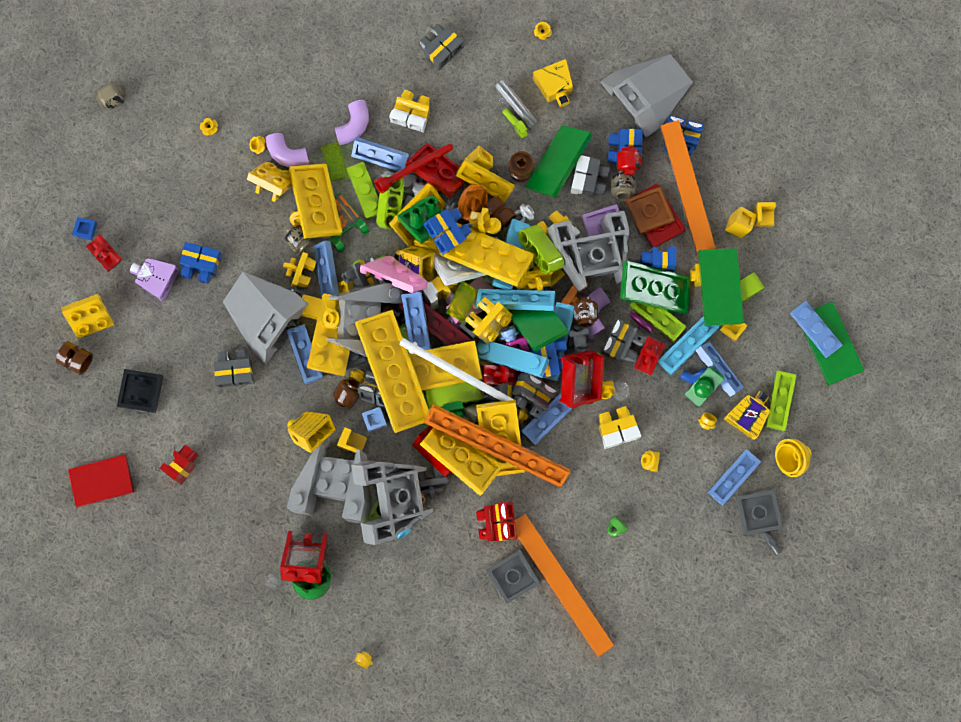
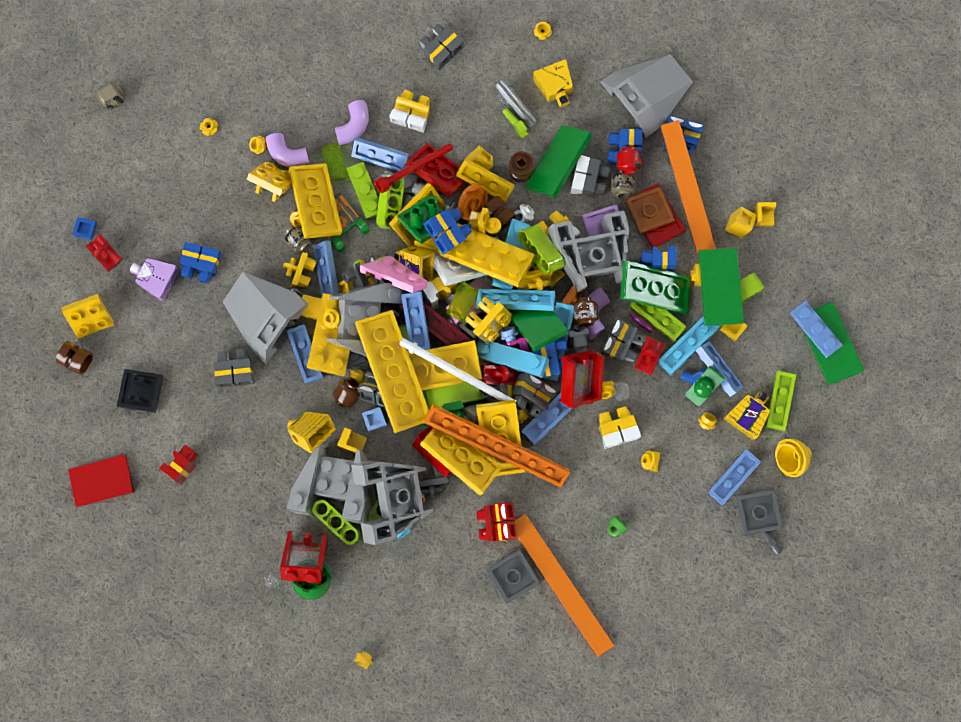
none -> lime beam [313,500,361,545]

